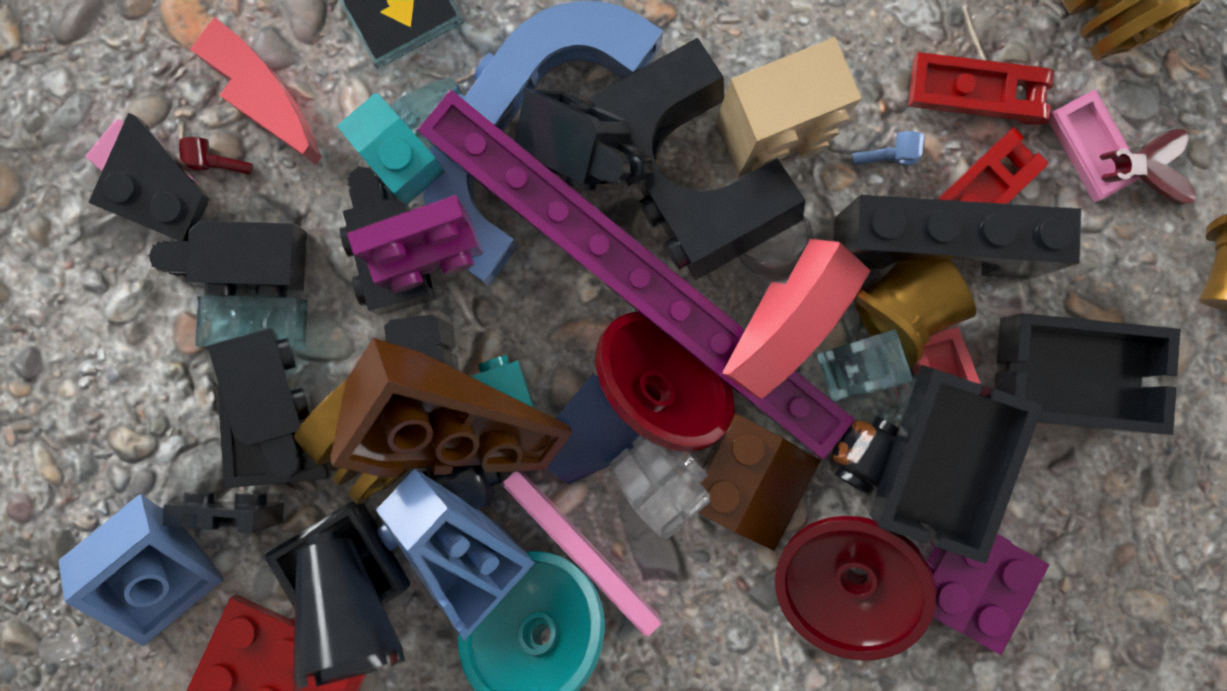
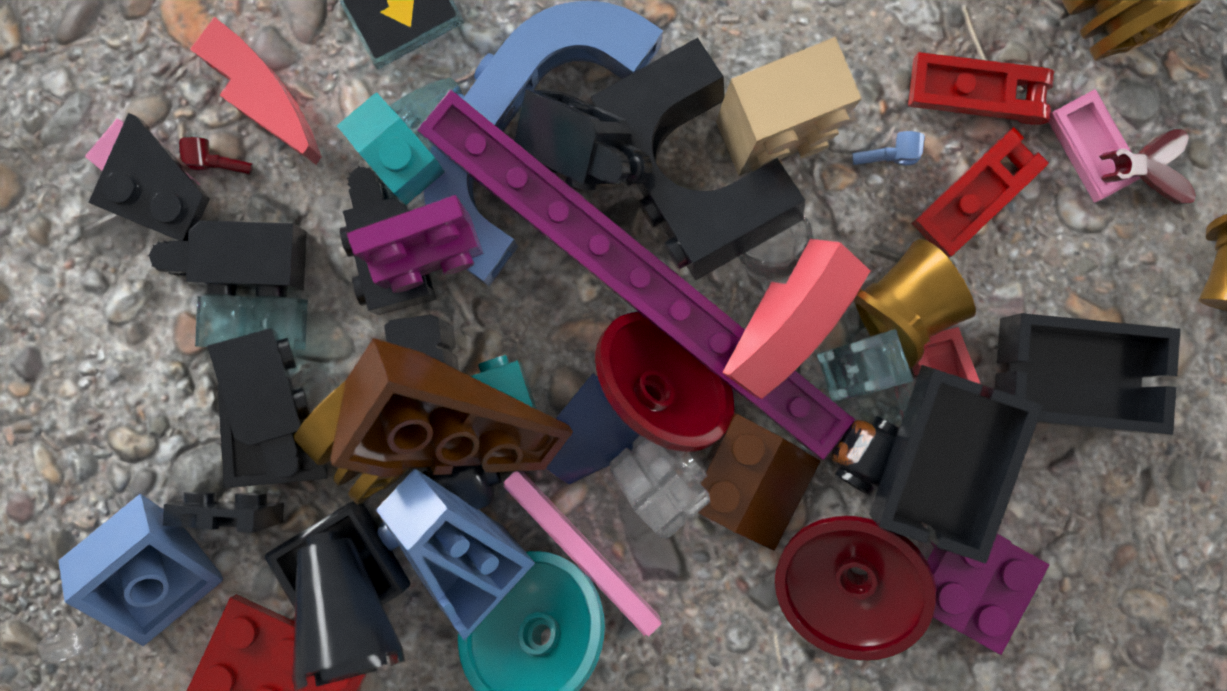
black arch [834,195,1082,279] -> none

